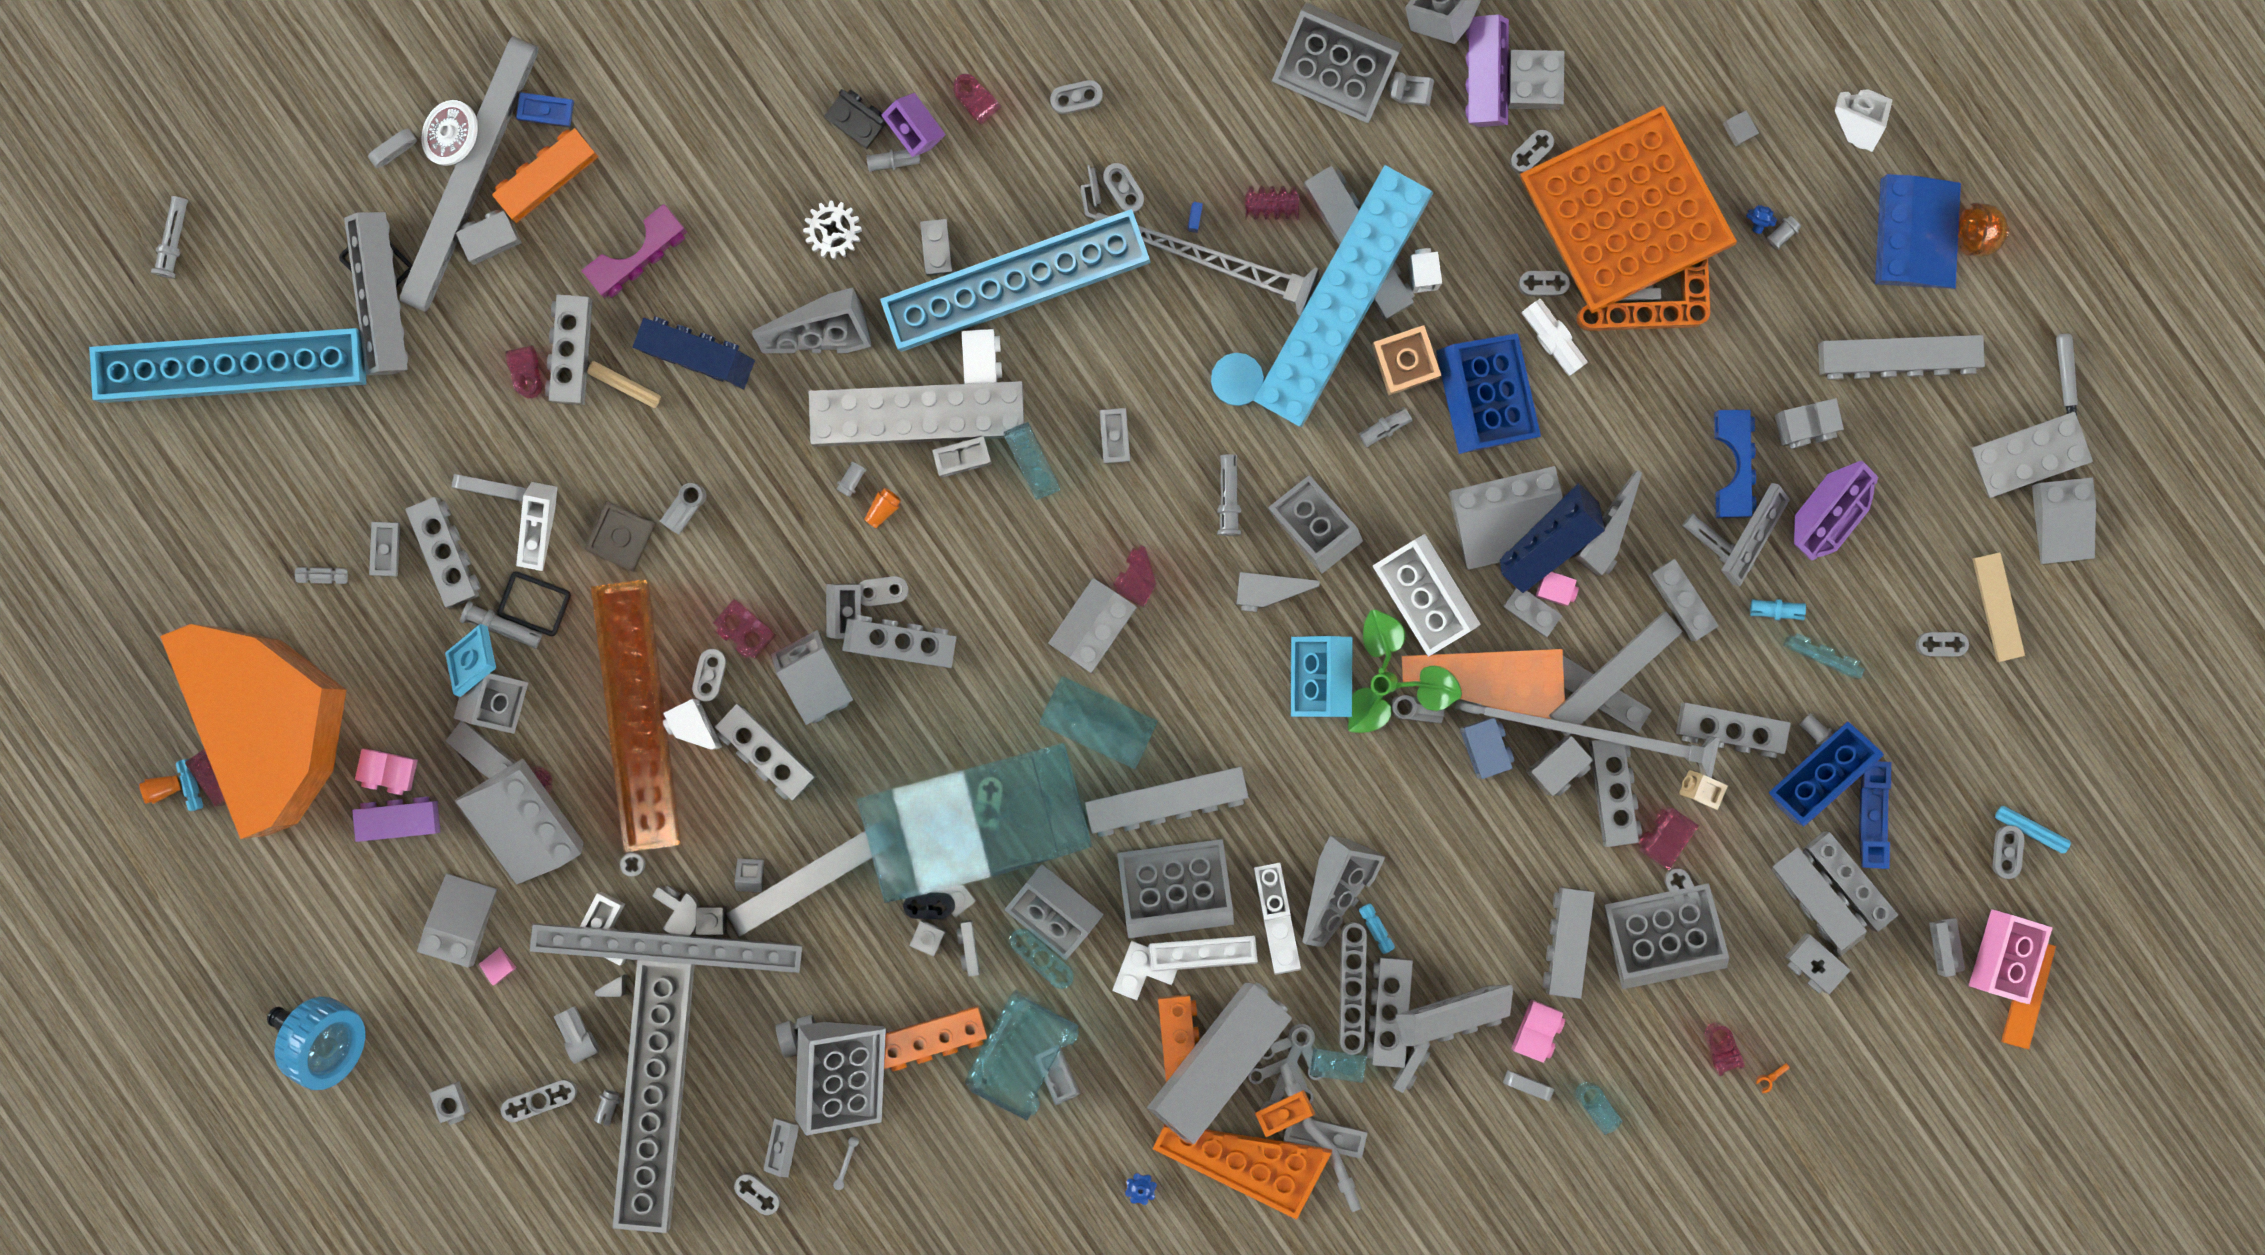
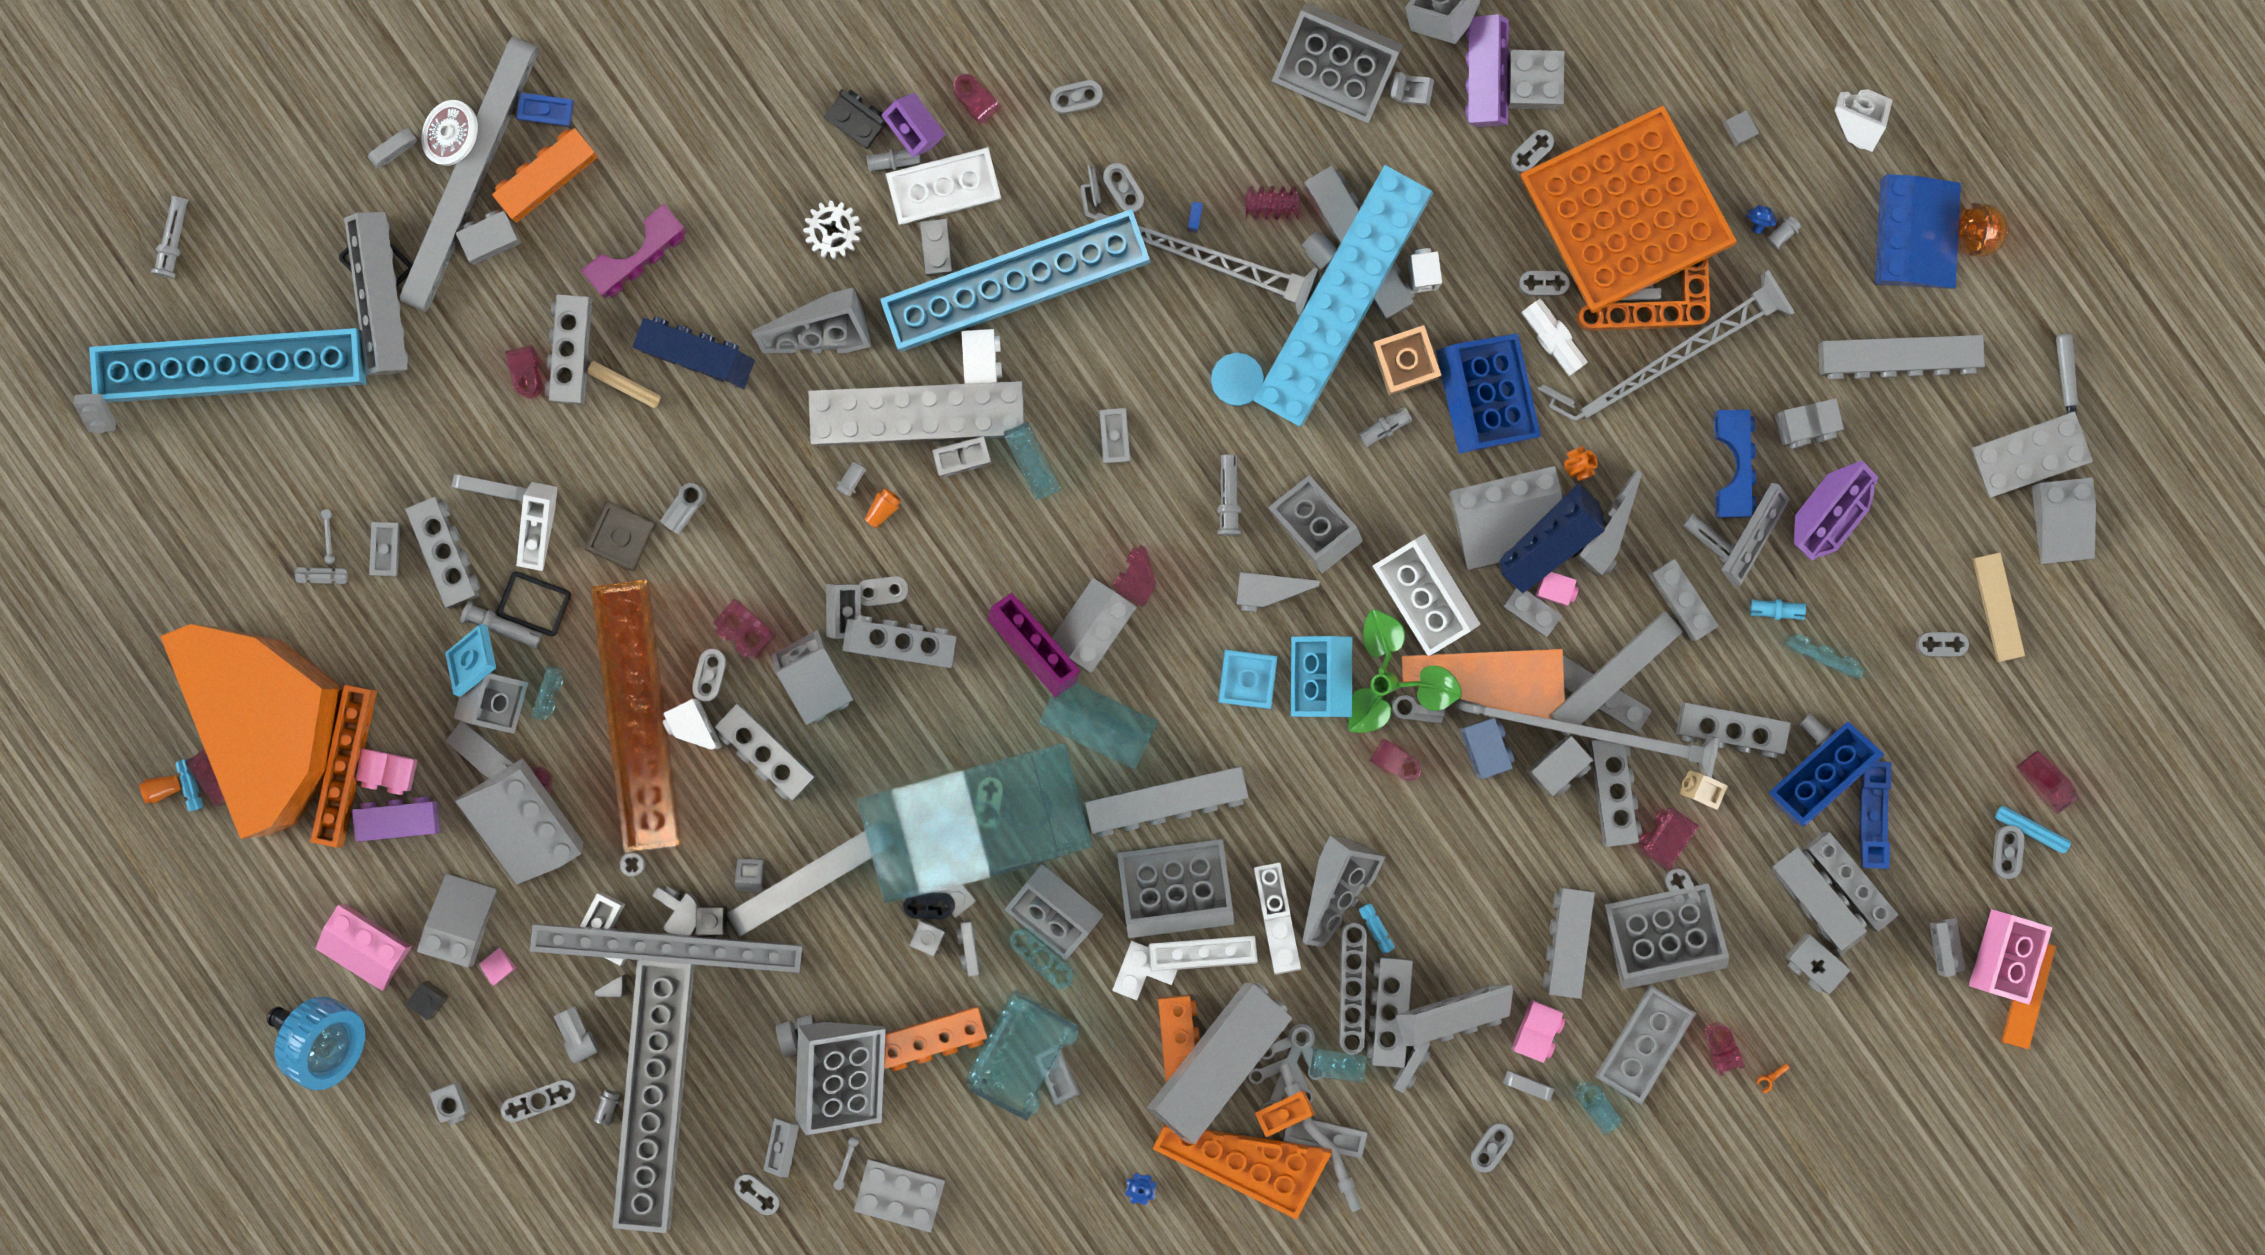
none -> light grey plate [73,394,116,433]
none -> orange brick [310,685,378,848]
none -> bright pink slope [316,904,412,991]
none -> light grey hinge [321,509,335,564]
none -> black brick [406,981,449,1020]
none -> clear light blue plate [531,666,564,720]
none -> light grey plate [854,1158,946,1233]
none -> white tile [886,147,1002,226]
none -> magenta brick [987,592,1080,698]
none -> medium azure tile [1218,650,1278,709]
none -> light grey brick [1302,231,1337,271]
none -> clear pink piece [1369,738,1421,781]
none -> light grey plate [1470,1123,1513,1173]
none -> light grey piece [1537,270,1795,421]
none -> orange gear [1564,446,1598,481]
none -> light grey tile [1595,985,1696,1105]
none -> clear pink slope [2016,750,2078,815]

